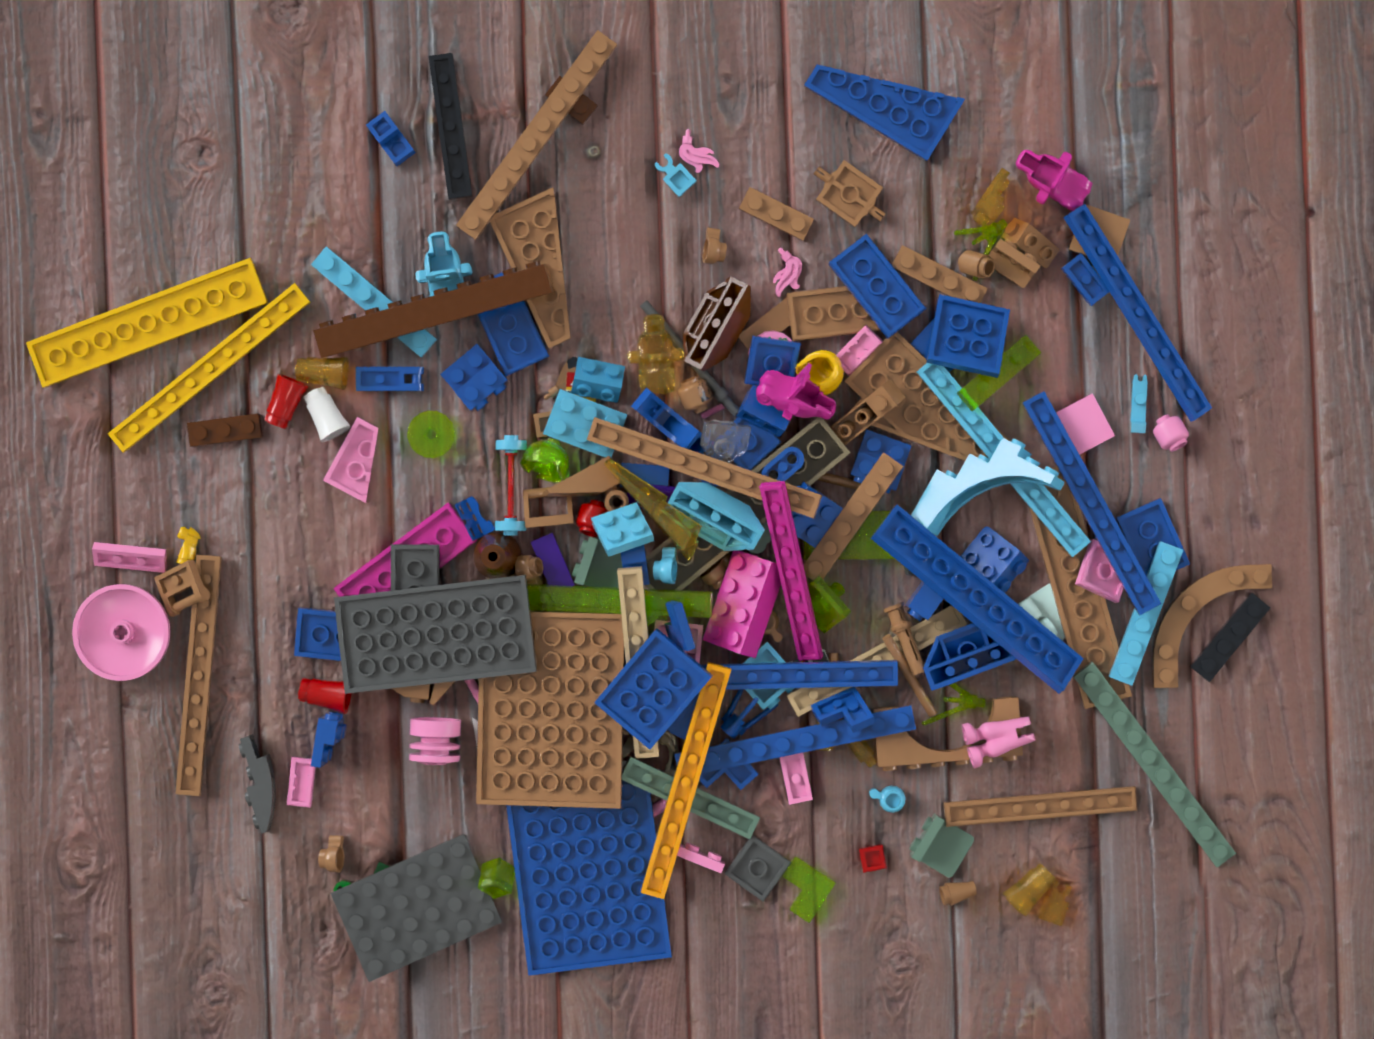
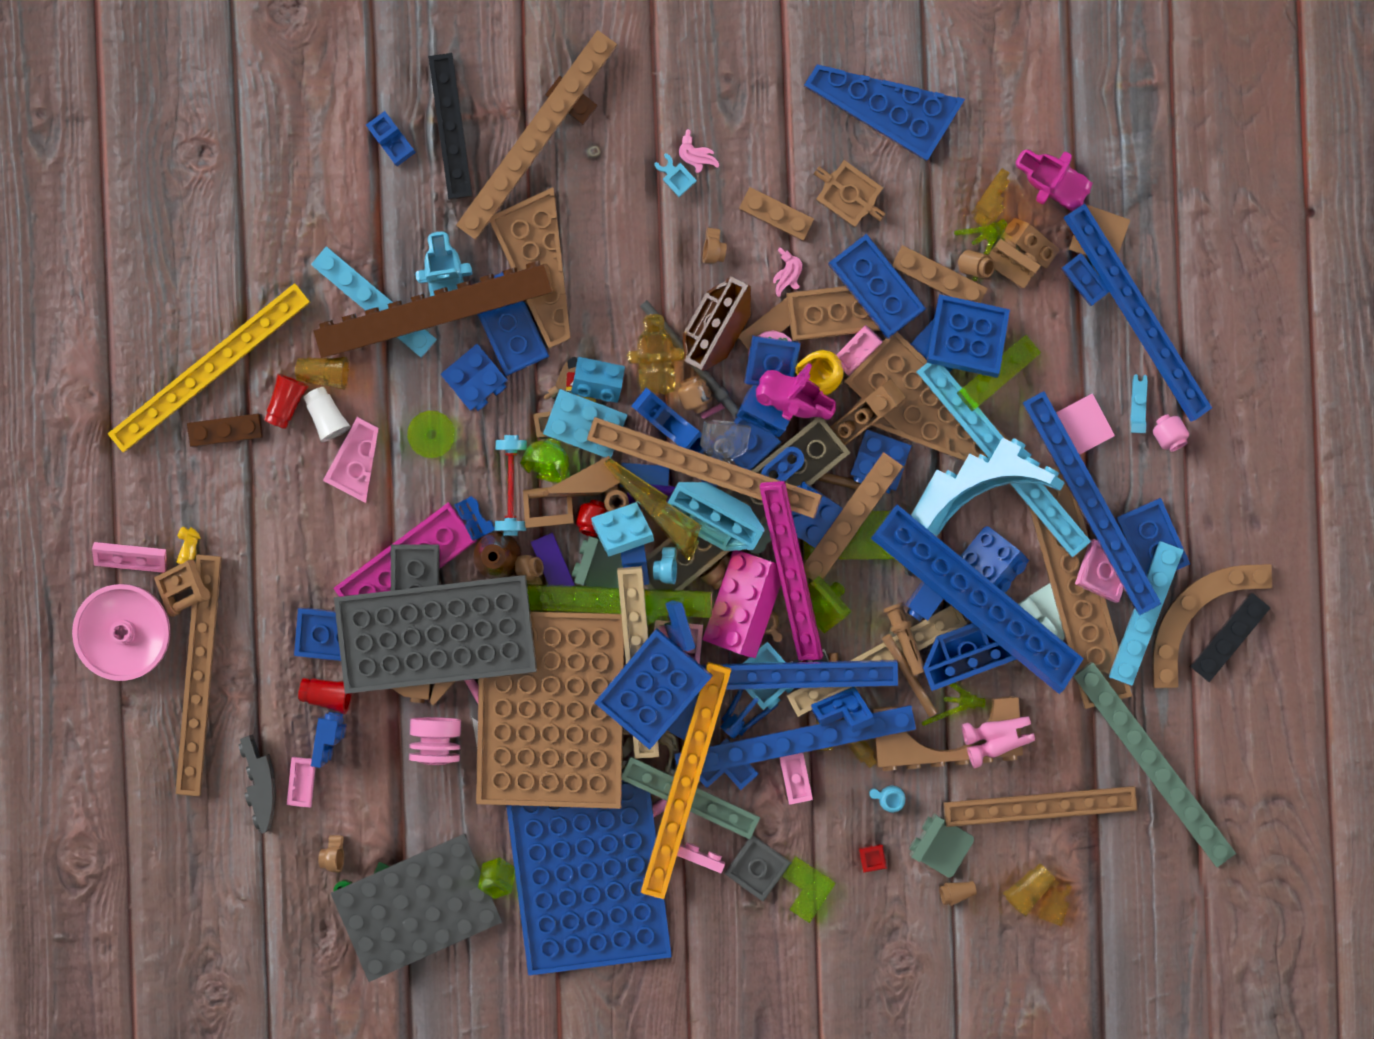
yellow plate [26,258,268,388] -> none
blue plate [356,367,424,391] -> none

